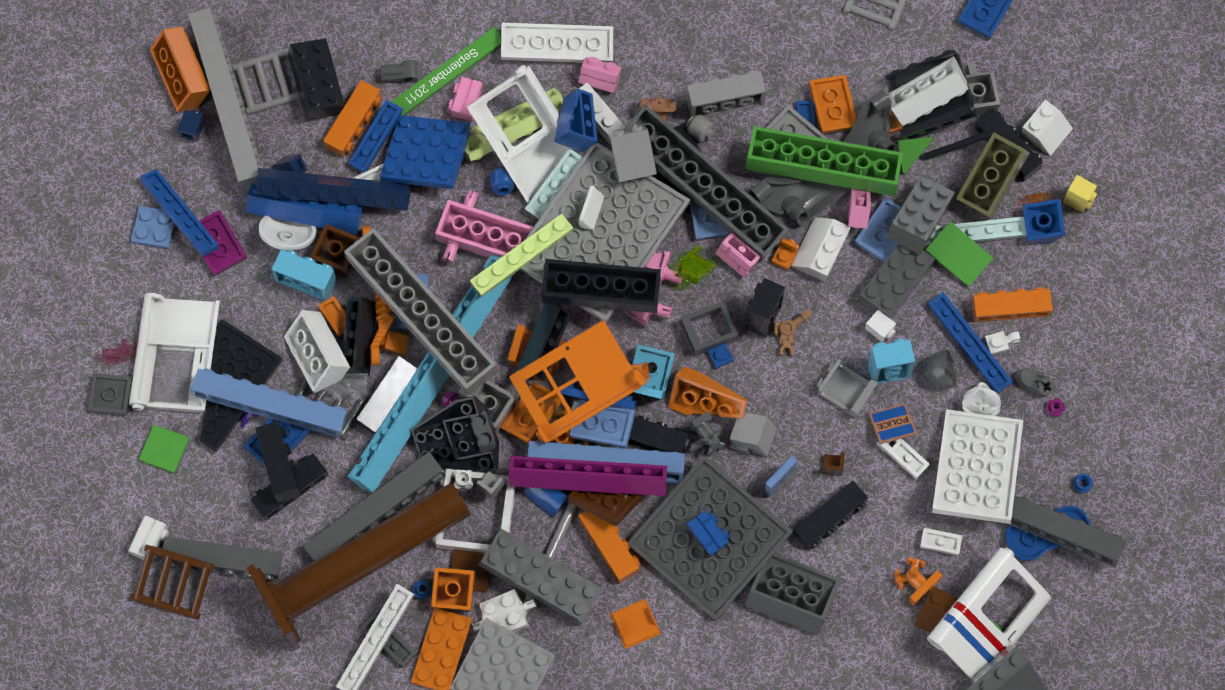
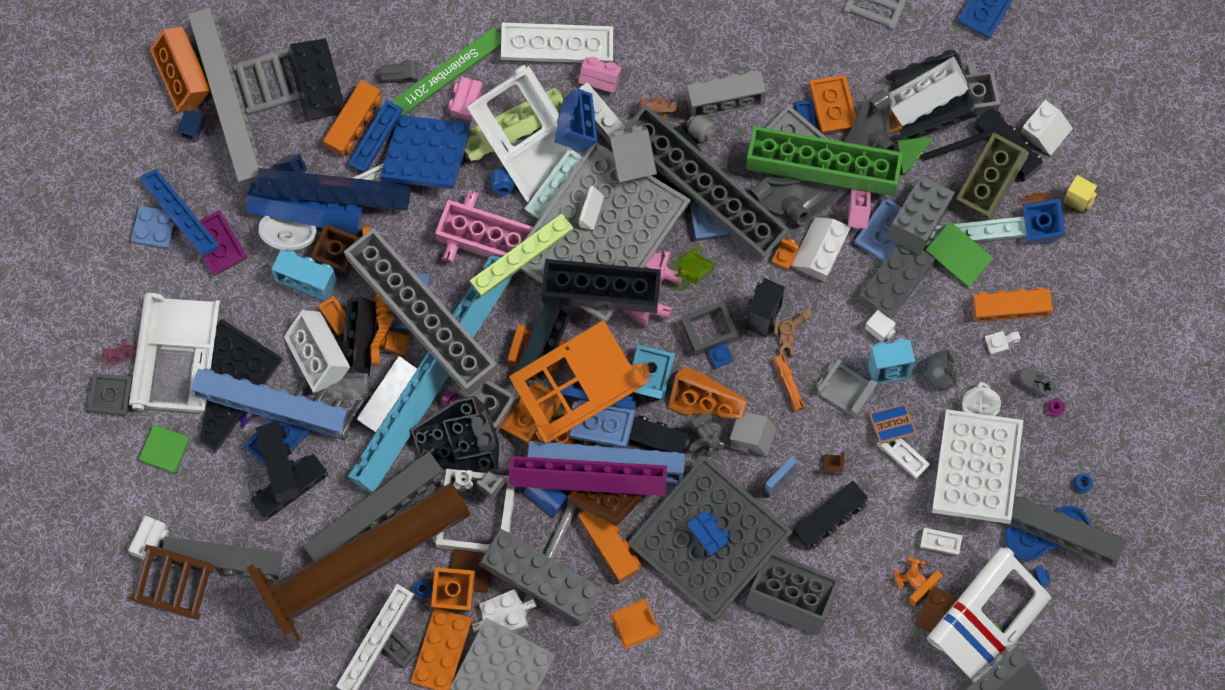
bright pink brick [715,232,761,278] -> none
blue plate [927,292,1013,394] -> none
none -> orange pin [773,355,805,412]
none -> blue plate [1033,566,1050,588]

